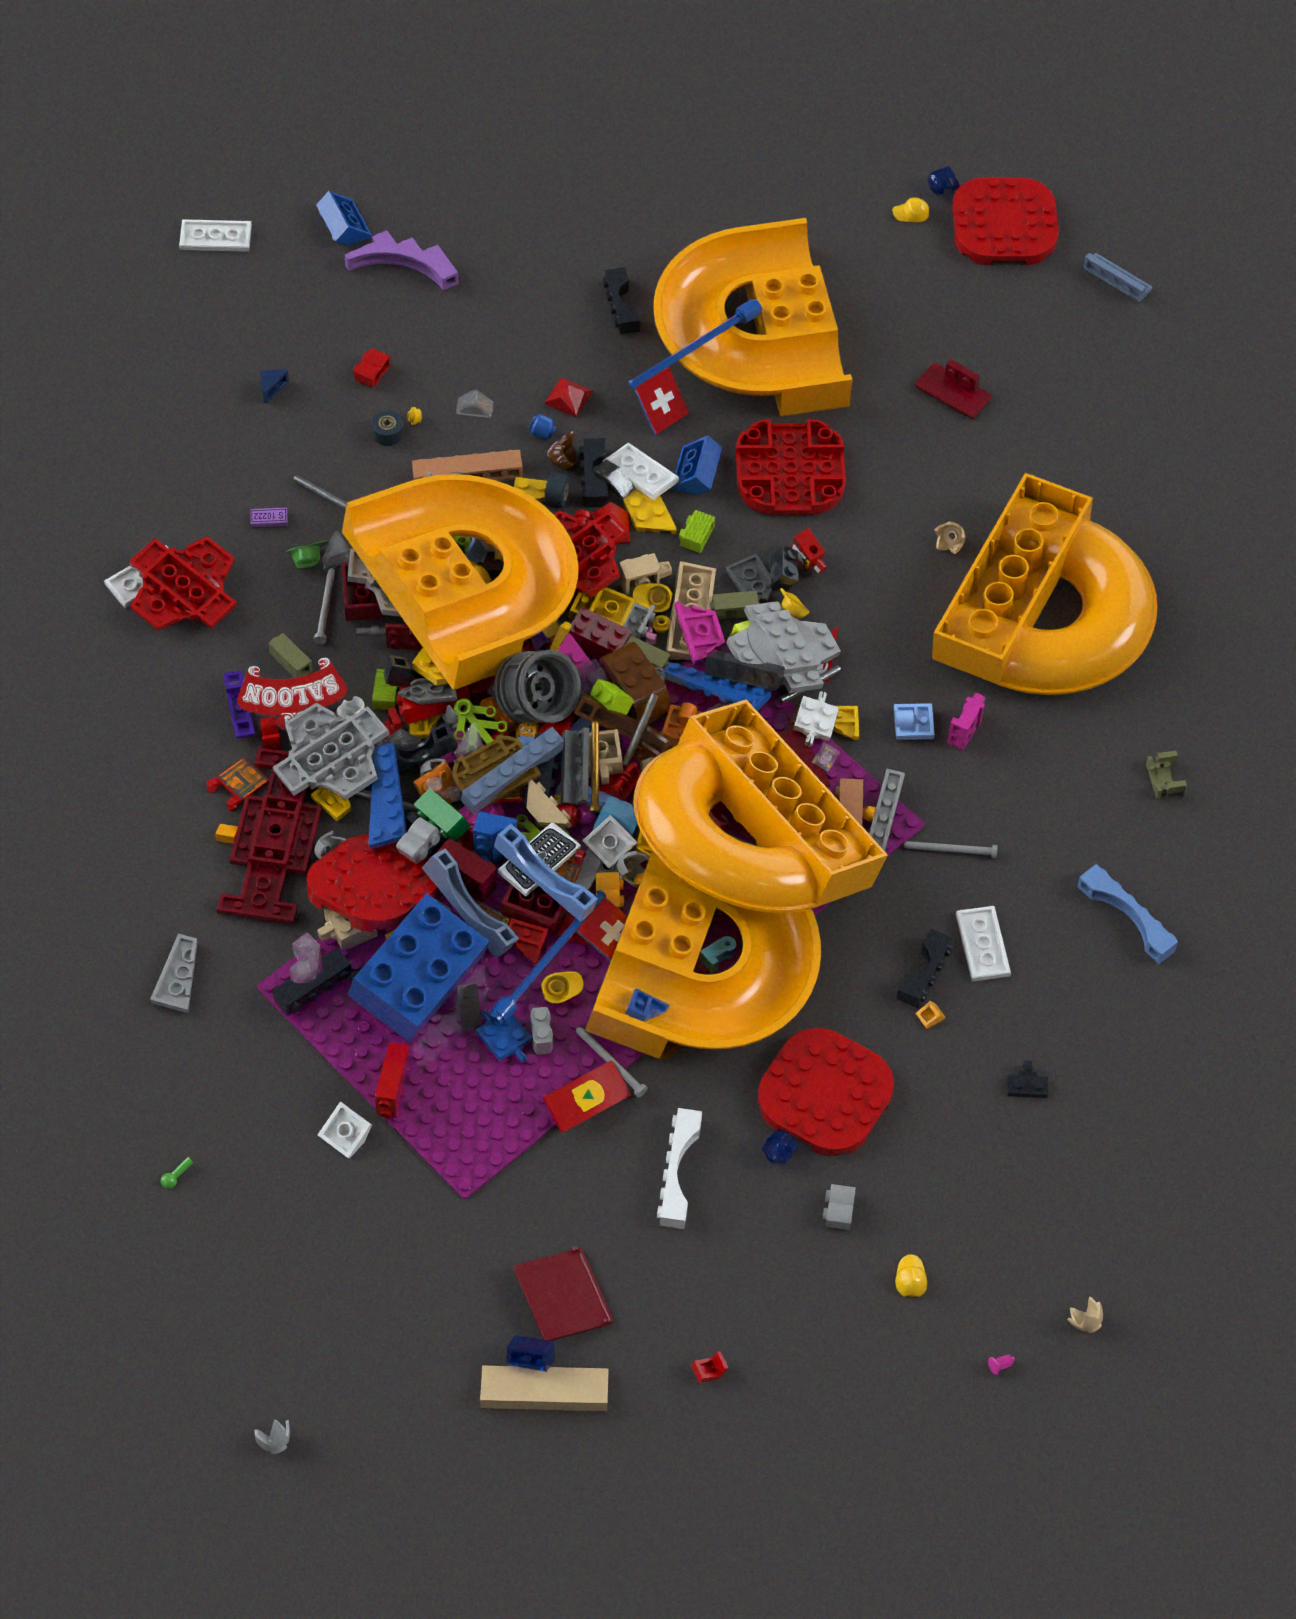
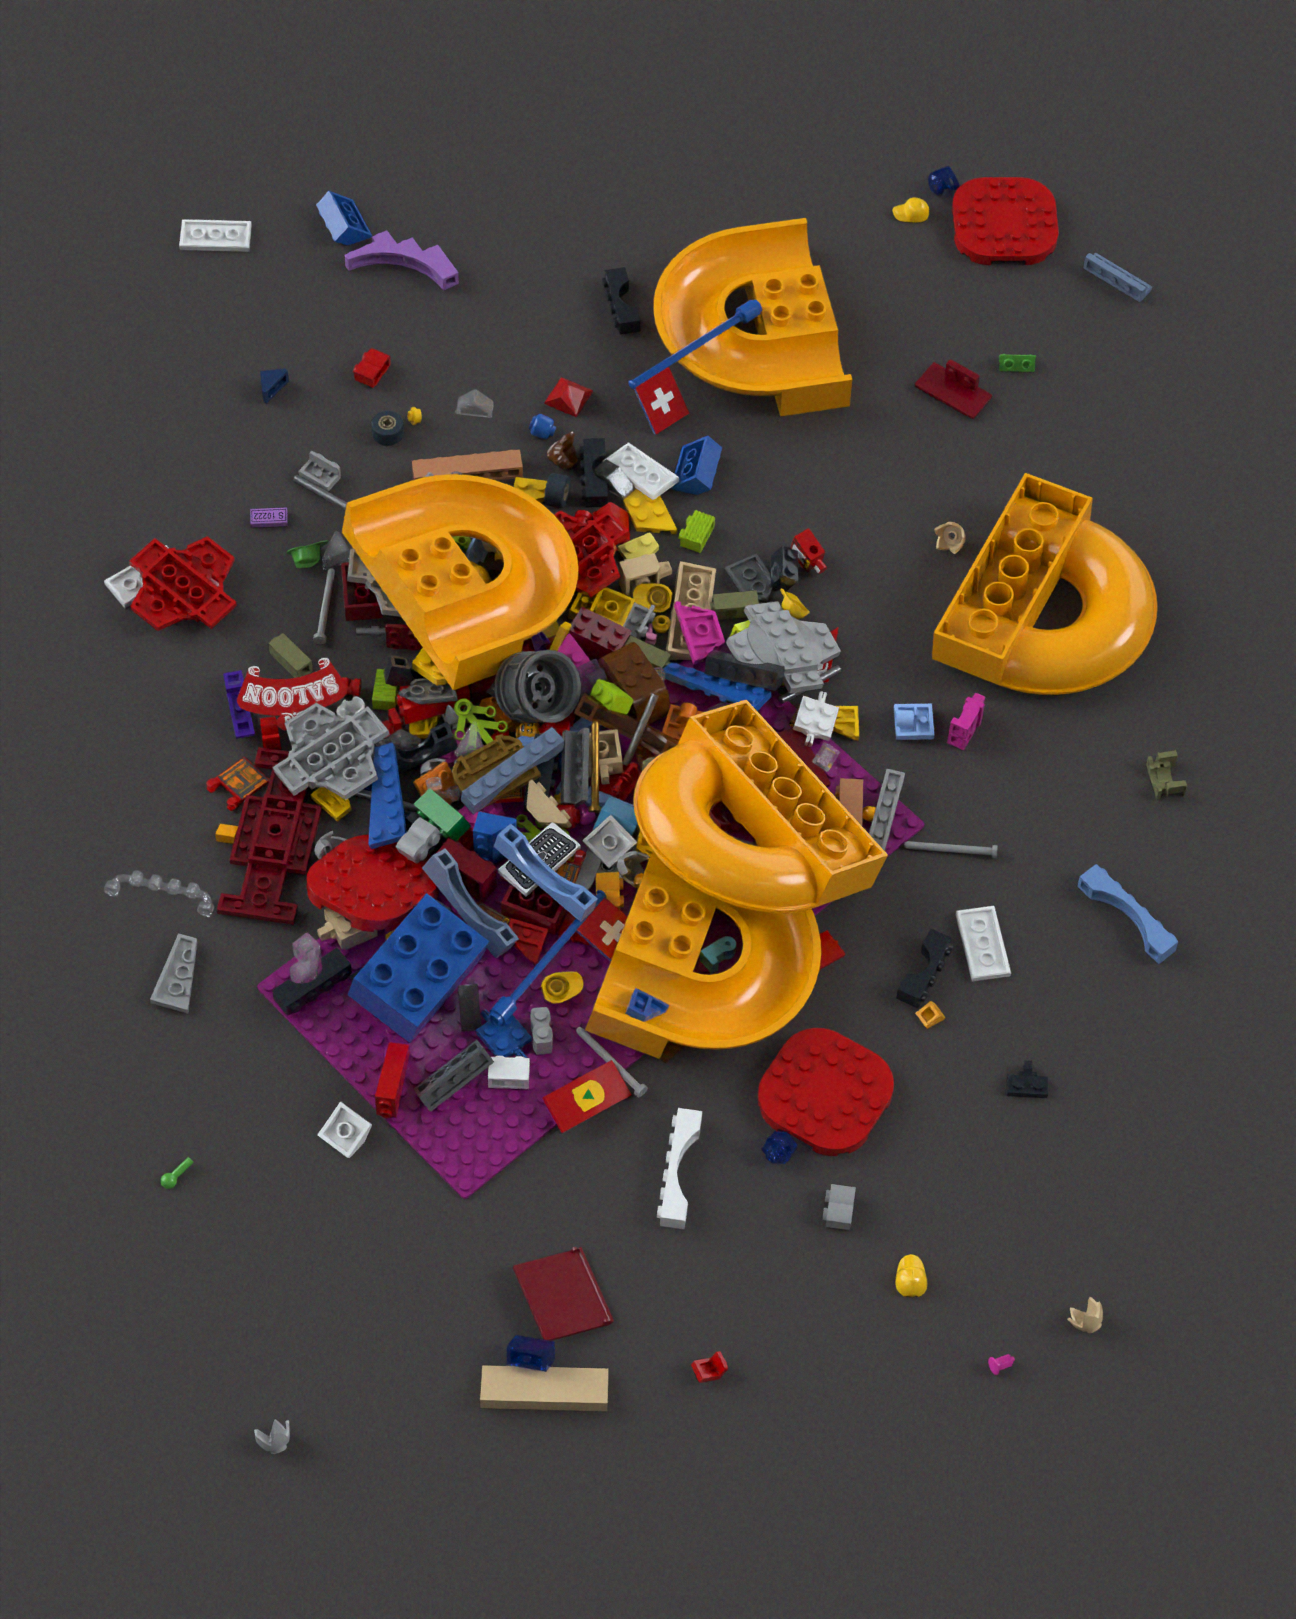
red plate [736,419,846,515] -> none
none -> clear bar [104,871,214,917]
none -> light grey bracket [299,451,341,492]
none -> red wheel [342,677,362,697]
none -> dark grey fence [413,1040,494,1112]
none -> white brick [488,1056,530,1089]
none -> light yellow wing [618,532,659,560]
none -> red piece [819,930,845,970]
none -> bright green hinge [999,354,1036,372]

